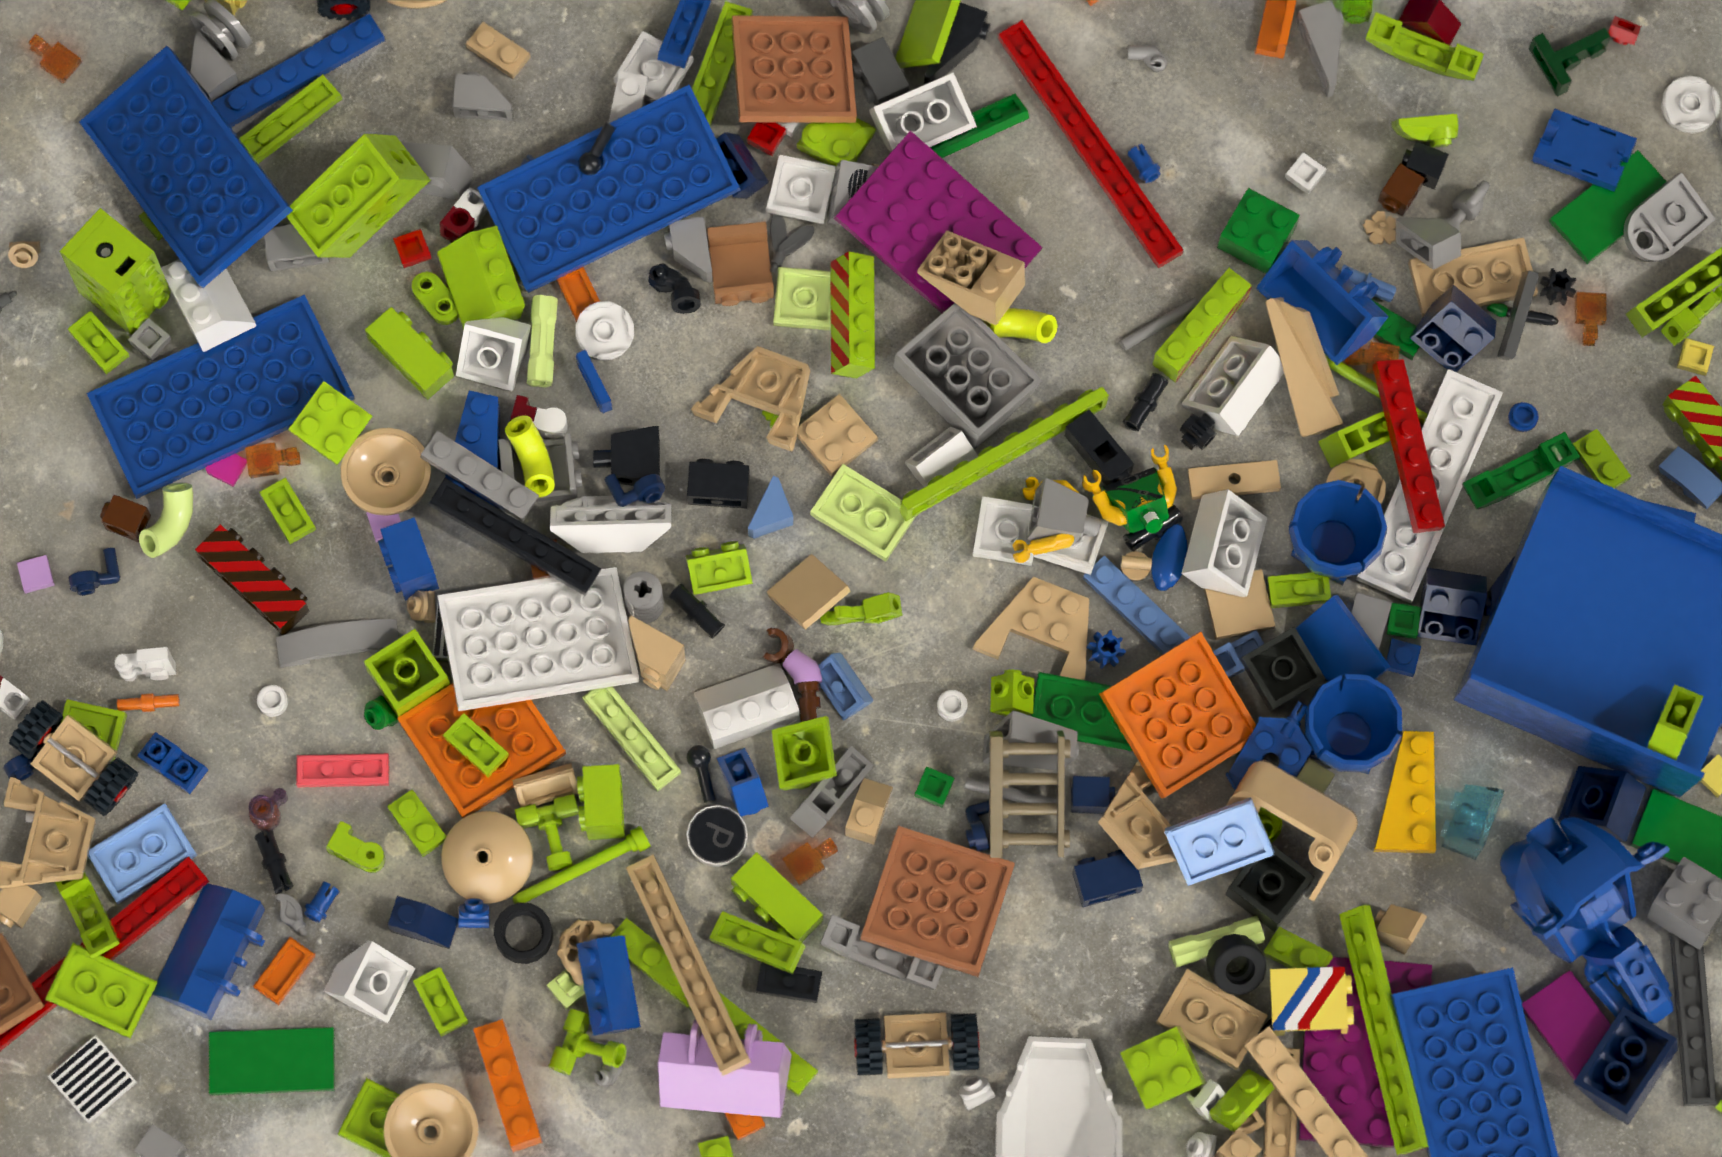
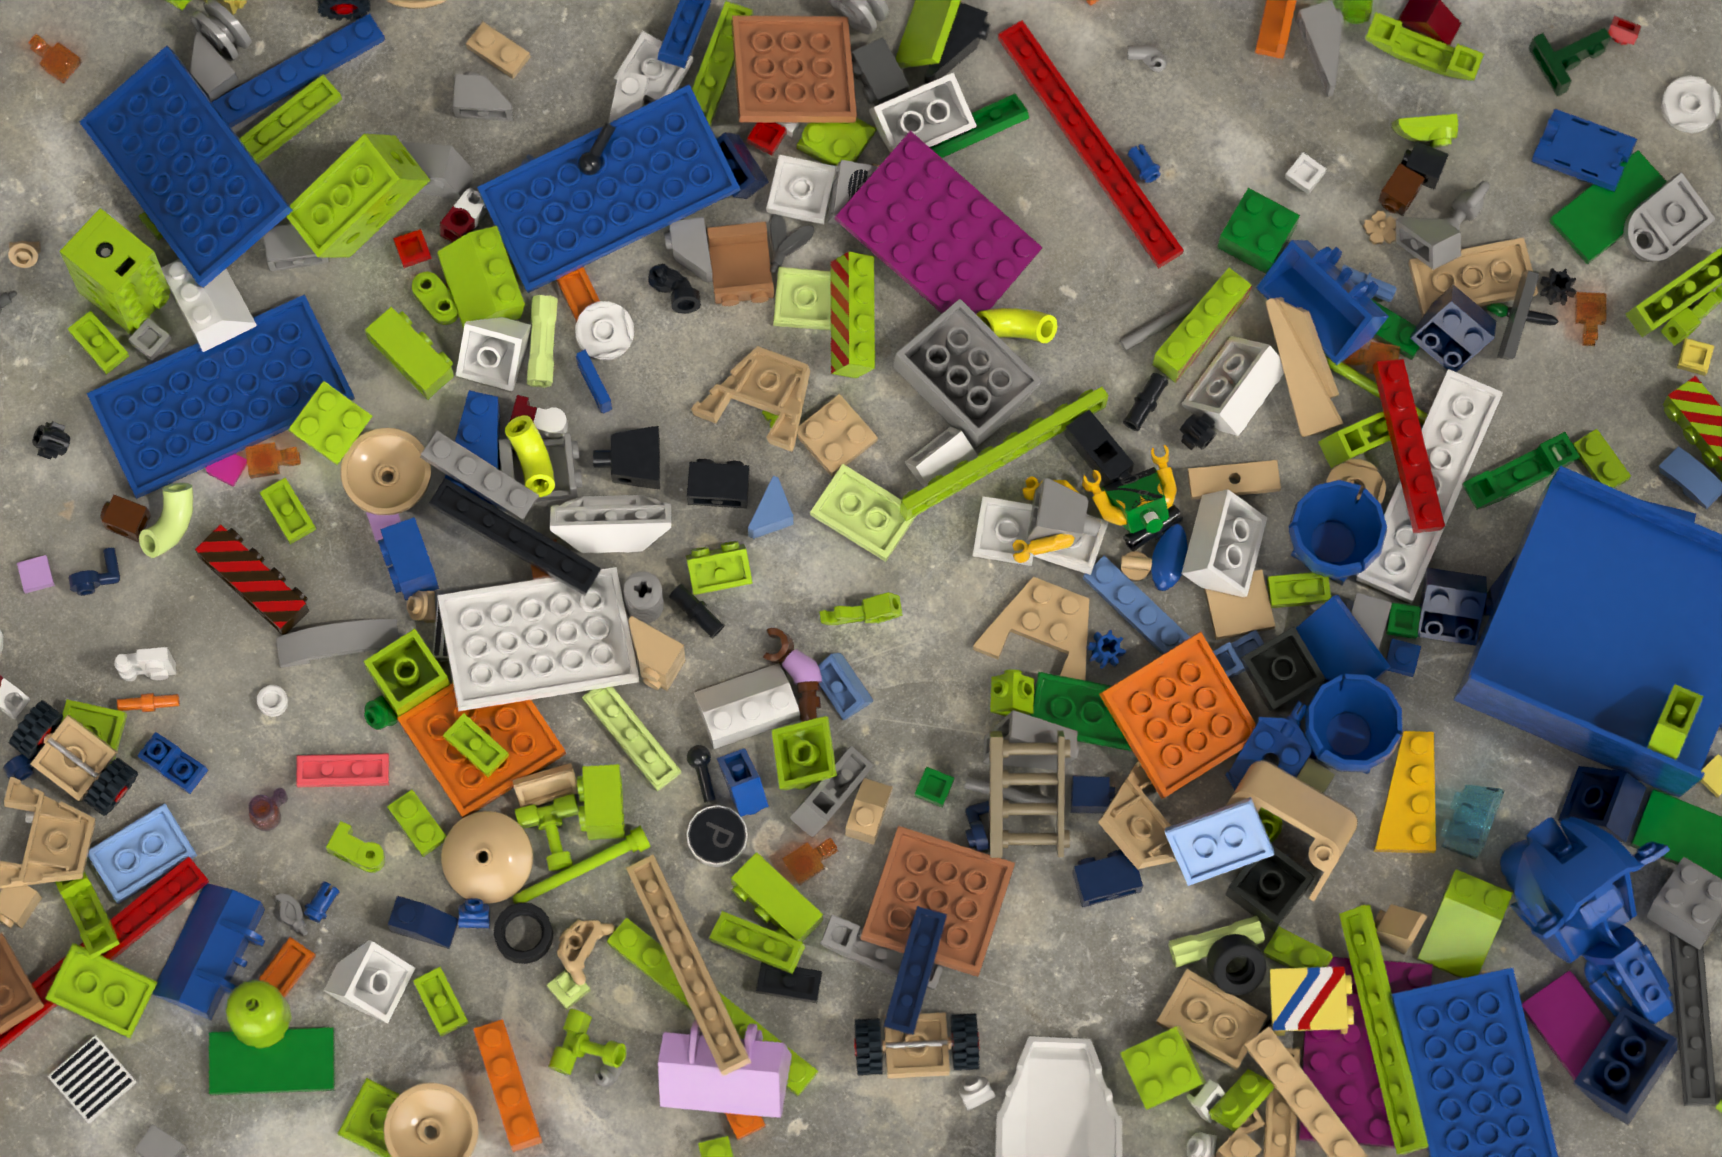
black pin [254,830,294,893] -> none
blue brick [577,935,641,1036] -> none
dark blue plate [604,474,665,507] -> none
tan tile [767,554,851,630] -> none
tan slope [917,231,1025,325] -> none
white tile [937,690,968,722] -> none
blue plate [1508,402,1539,432] -> none
none -> black gear [32,421,70,460]
none -> lime cylinder [225,980,292,1048]
none -> dark blue plate [884,906,947,1035]
none -> lime slope [1417,869,1513,978]

